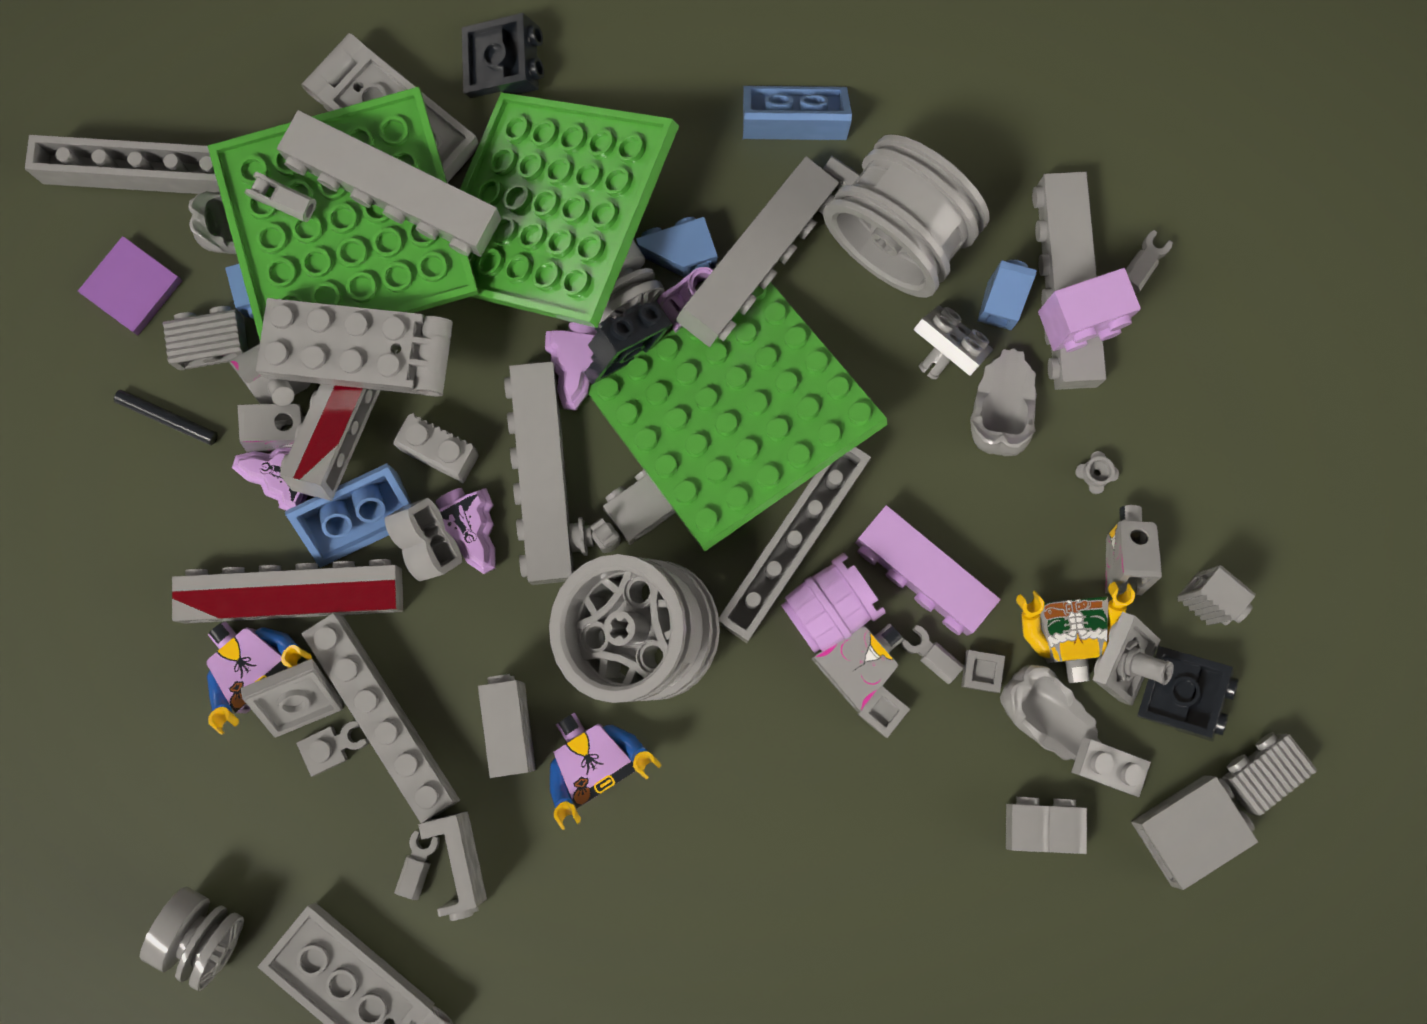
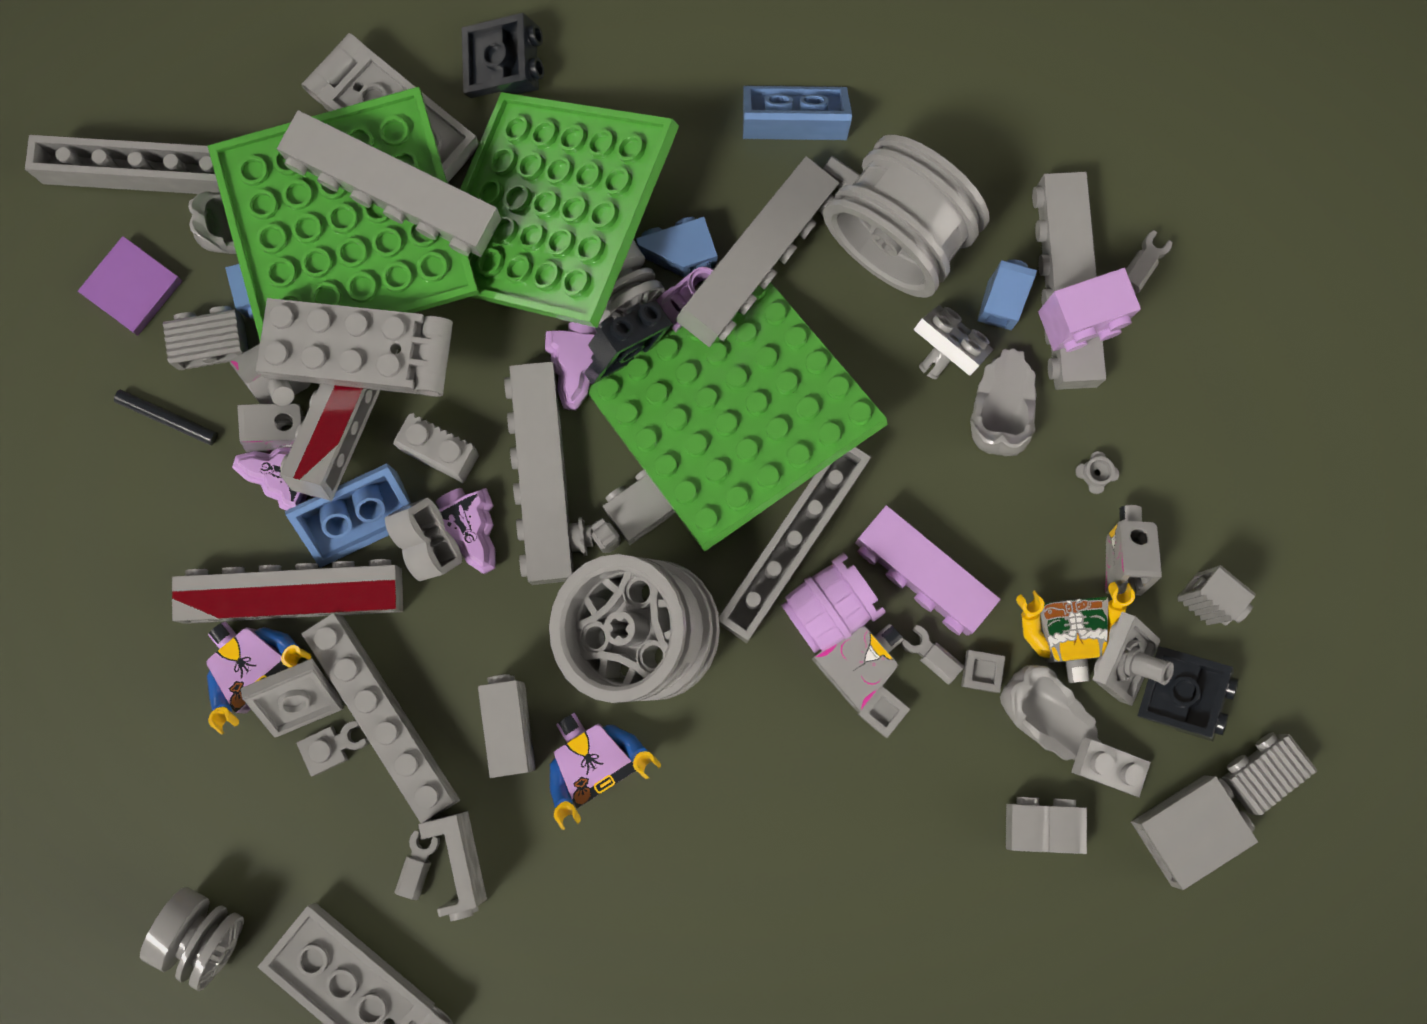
light grey bar [244,172,316,222] -> none

